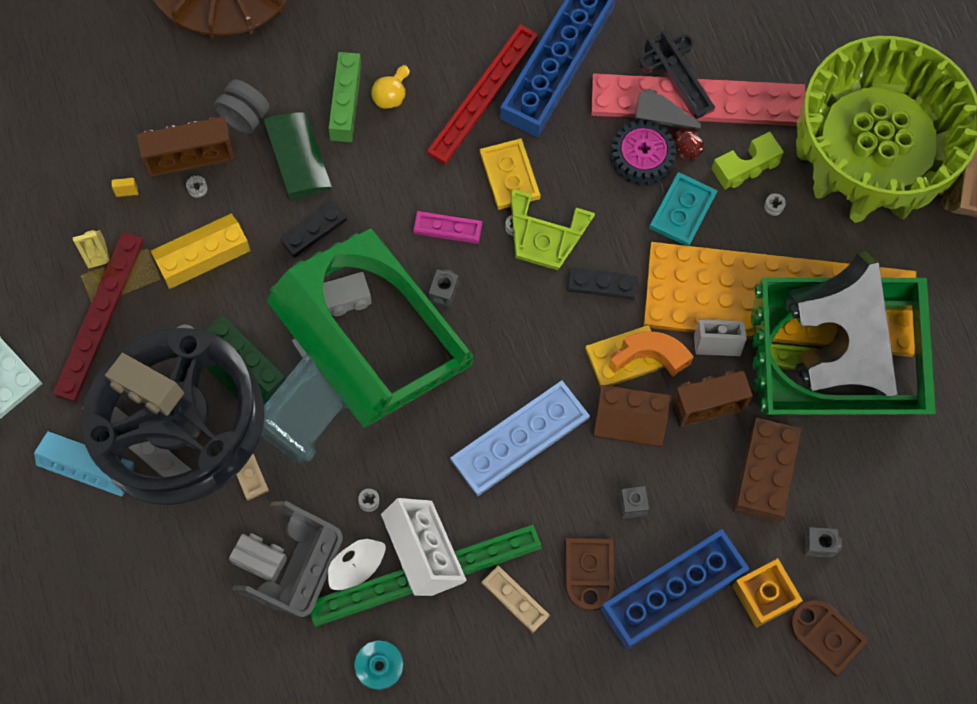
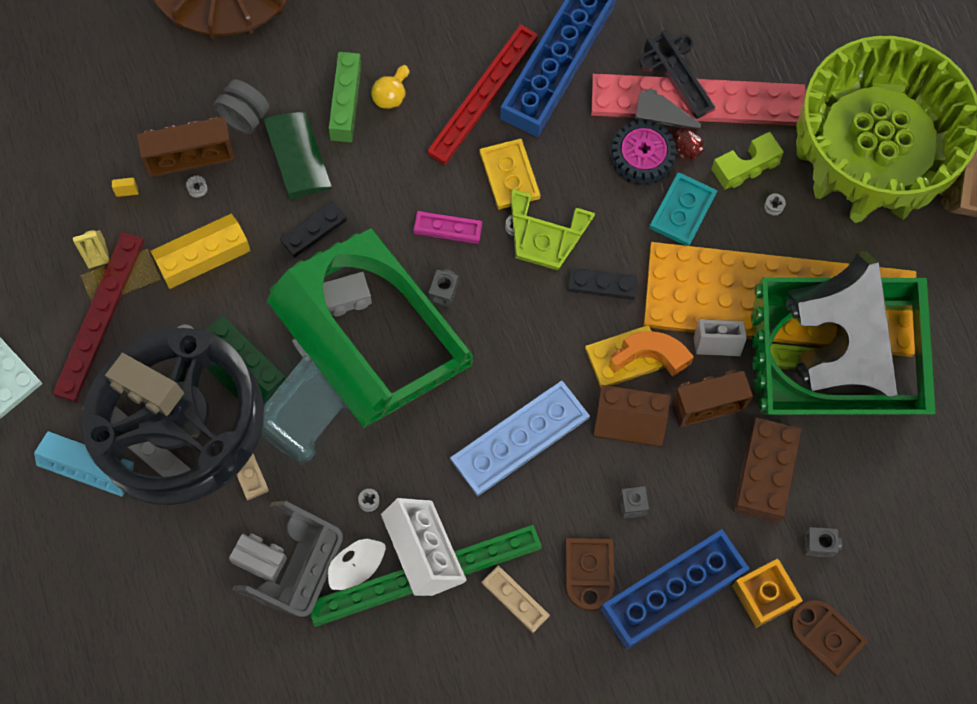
teal dish [354,640,403,690] -> none

